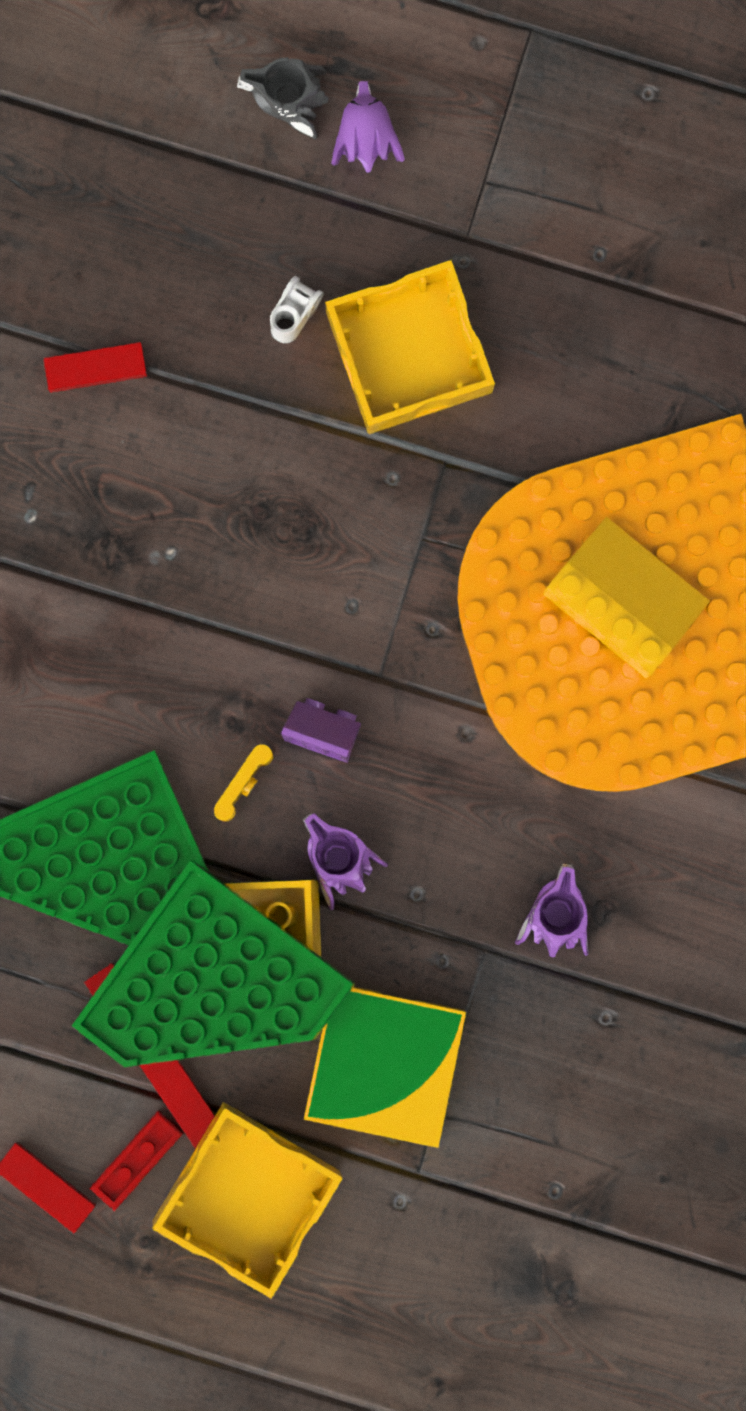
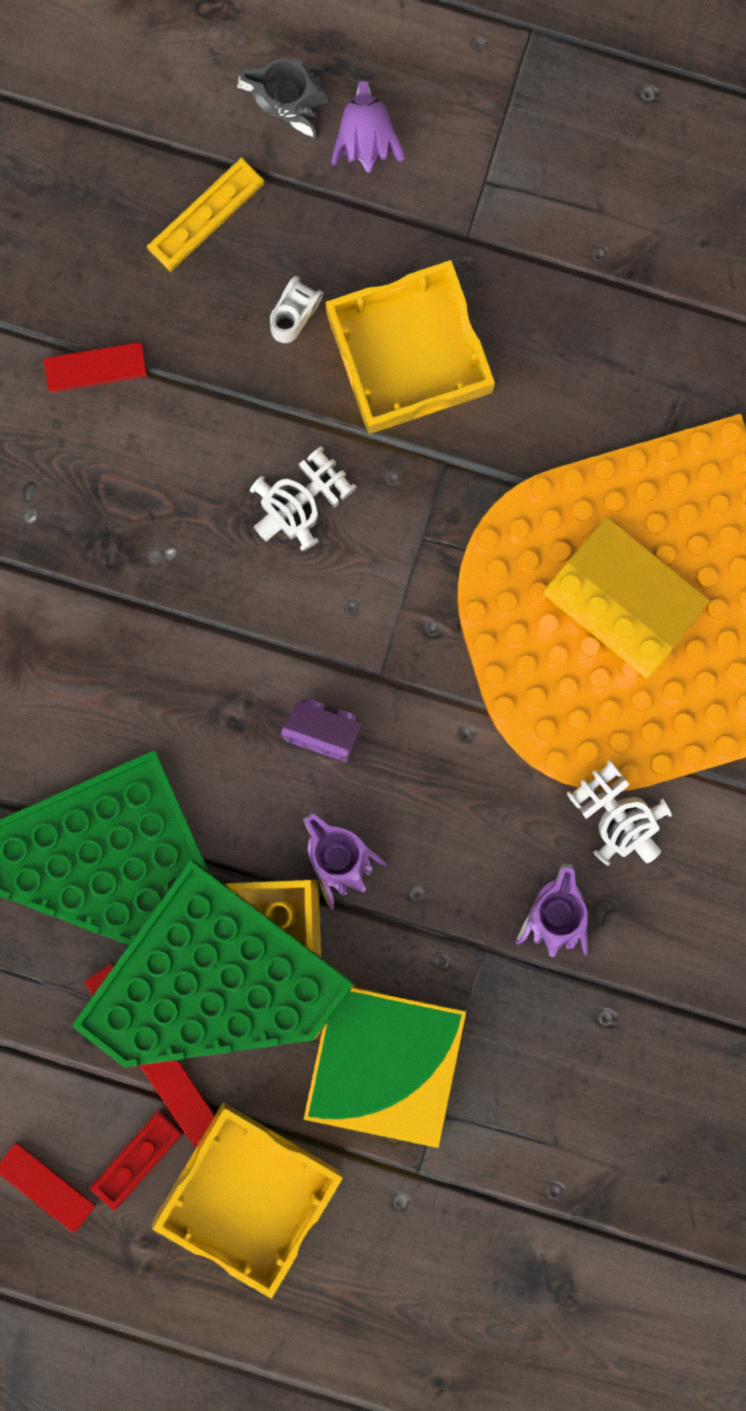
yellow plate [214,744,273,822] -> none
none -> yellow tile [147,157,265,272]
none -> white piece [250,447,357,551]
none -> white piece [566,759,672,866]

